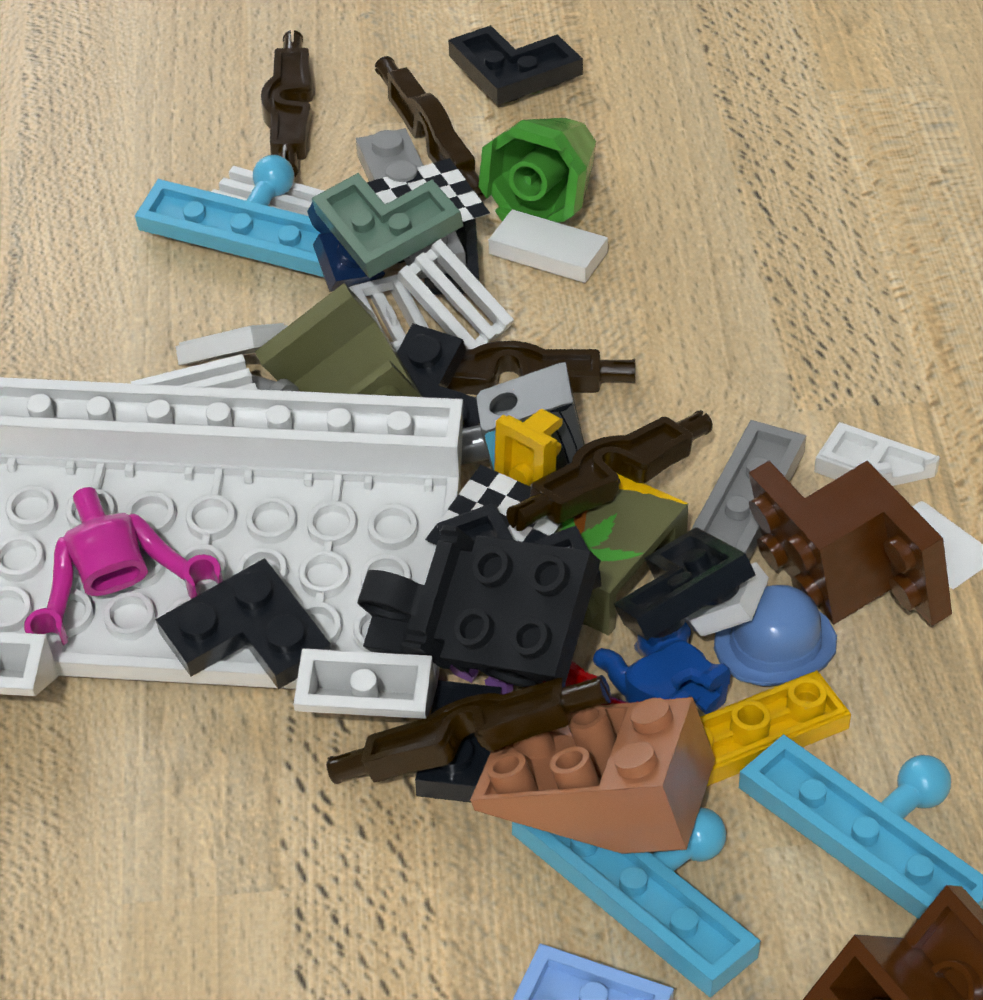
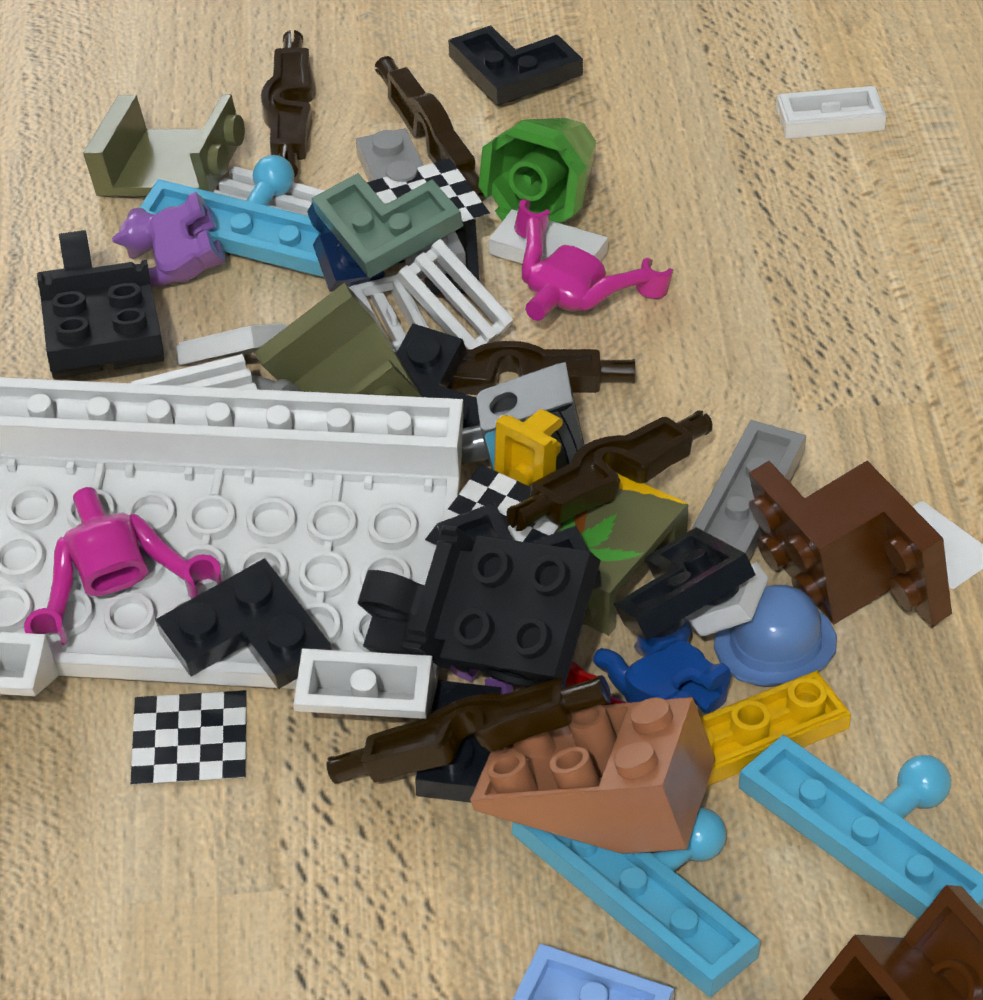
white tile [814,422,940,486] -> none
none -> black plate [37,230,164,378]
none -> olive panel [83,94,245,196]
none -> medium lavender animal [112,192,226,287]
none -> sticker [130,690,246,785]
none -> dark pink piece [514,199,674,321]
none -> white tile [776,86,886,139]

